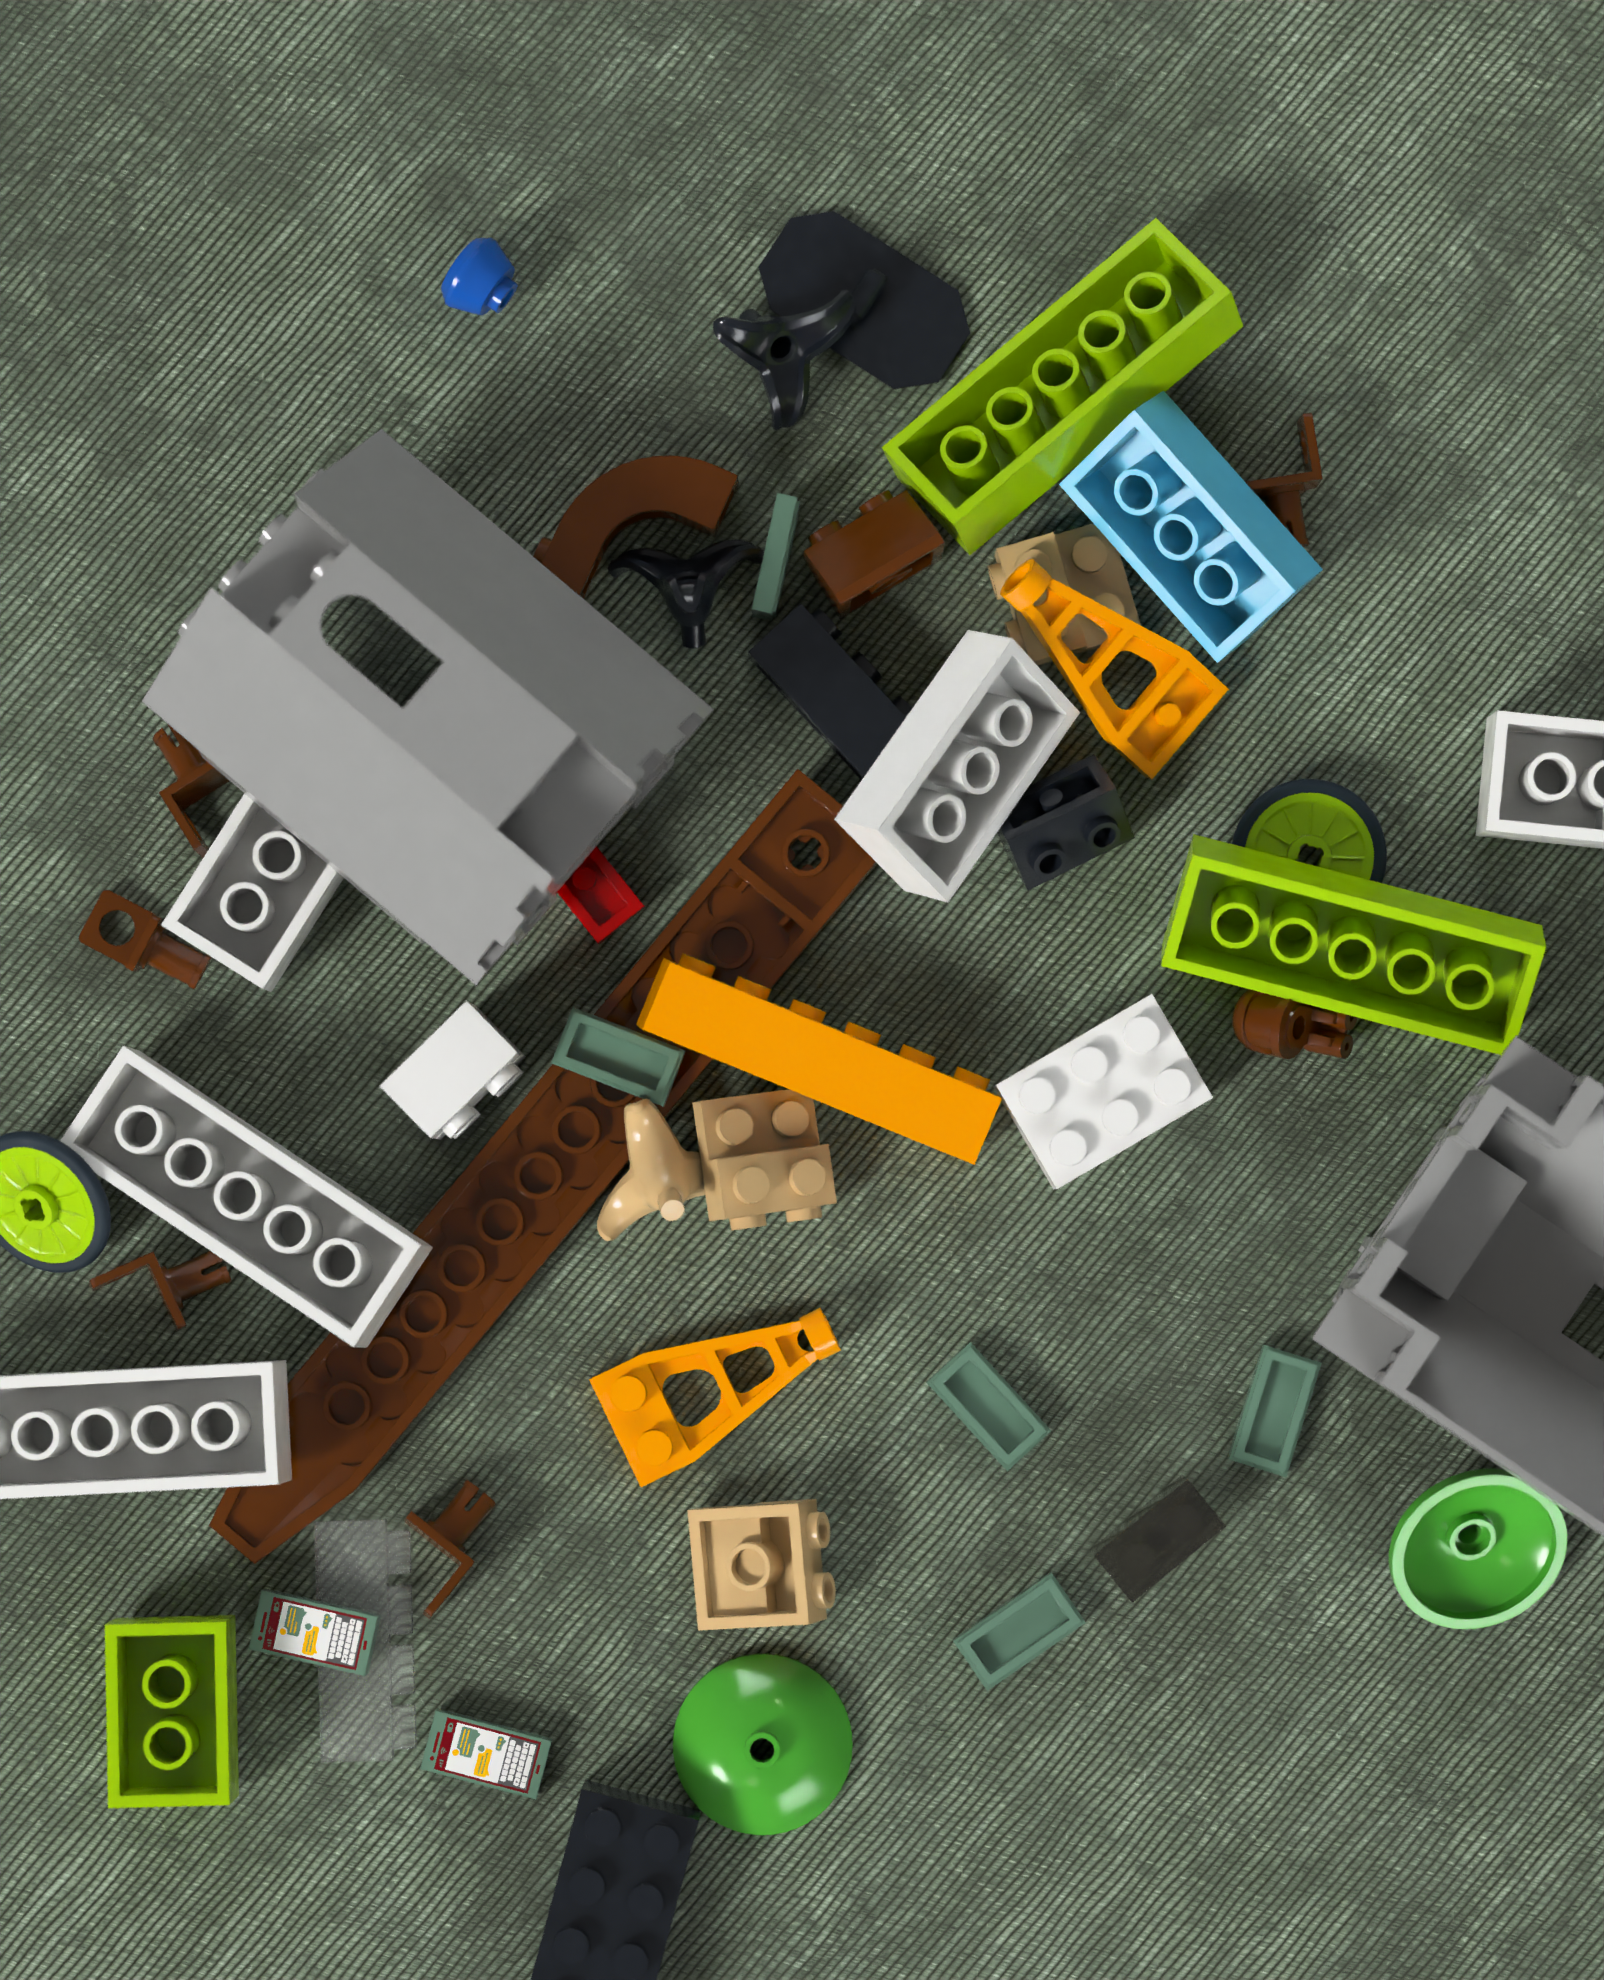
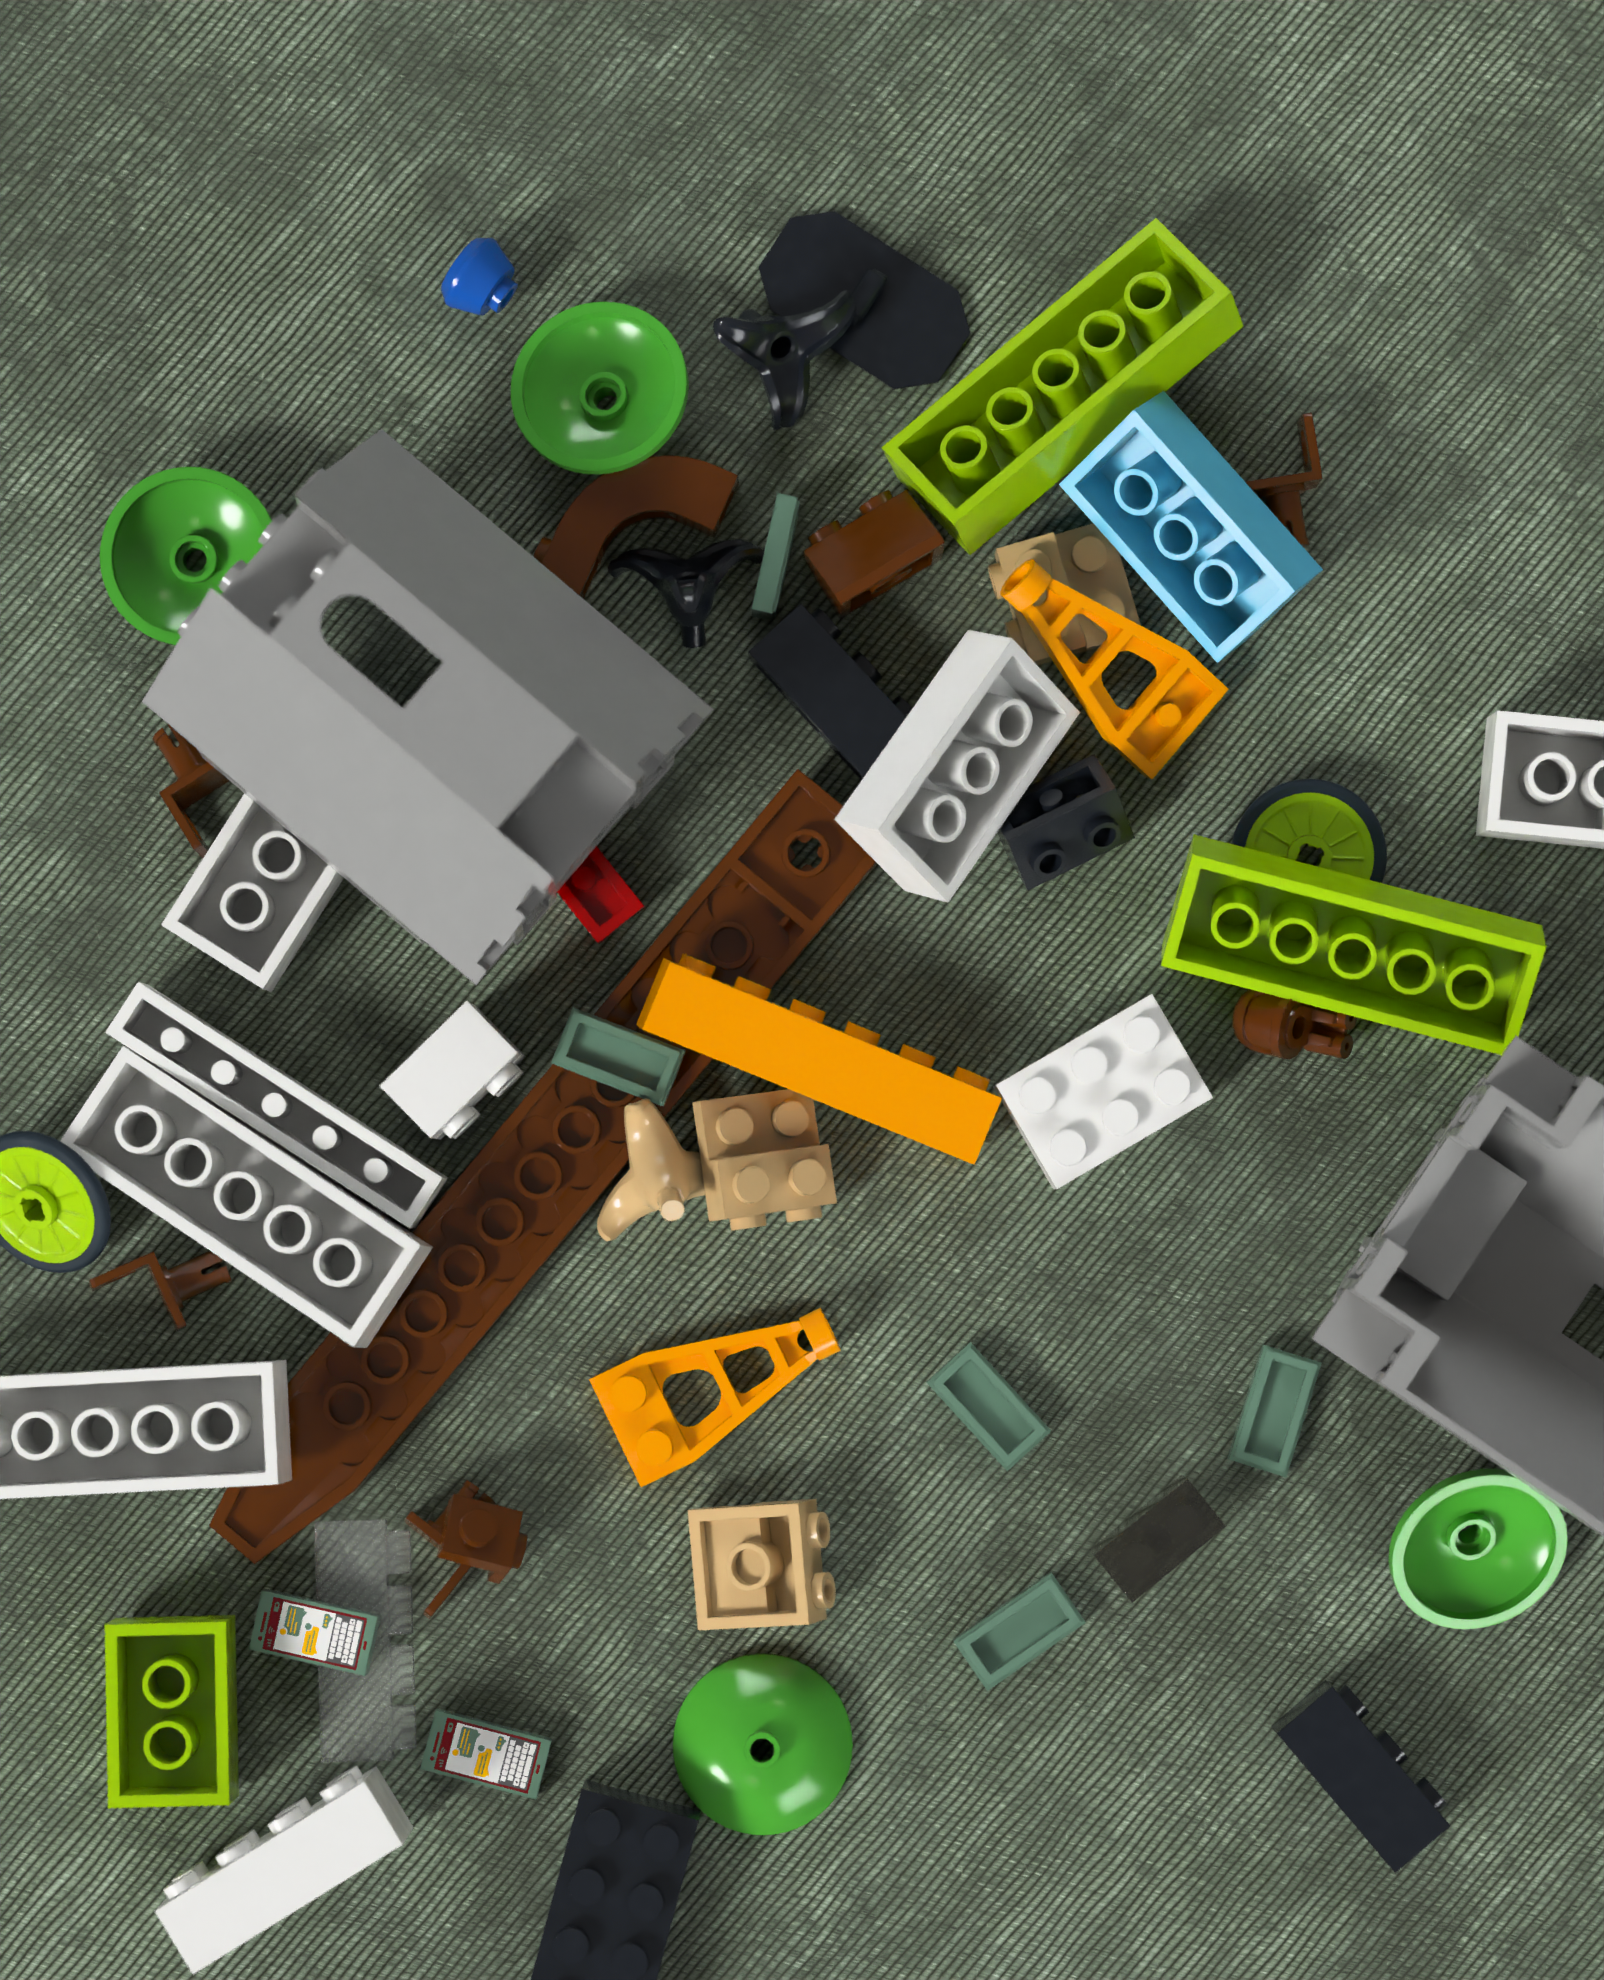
reddish brown bracket [79,890,212,990] -> none
none -> bright green dish [100,467,273,646]
none -> white brick [105,982,448,1229]
none -> white brick [155,1765,414,1974]
none -> reddish brown bracket [437,1494,528,1584]
none -> bright green dish [510,302,689,475]
none -> black brick [1271,1680,1450,1873]

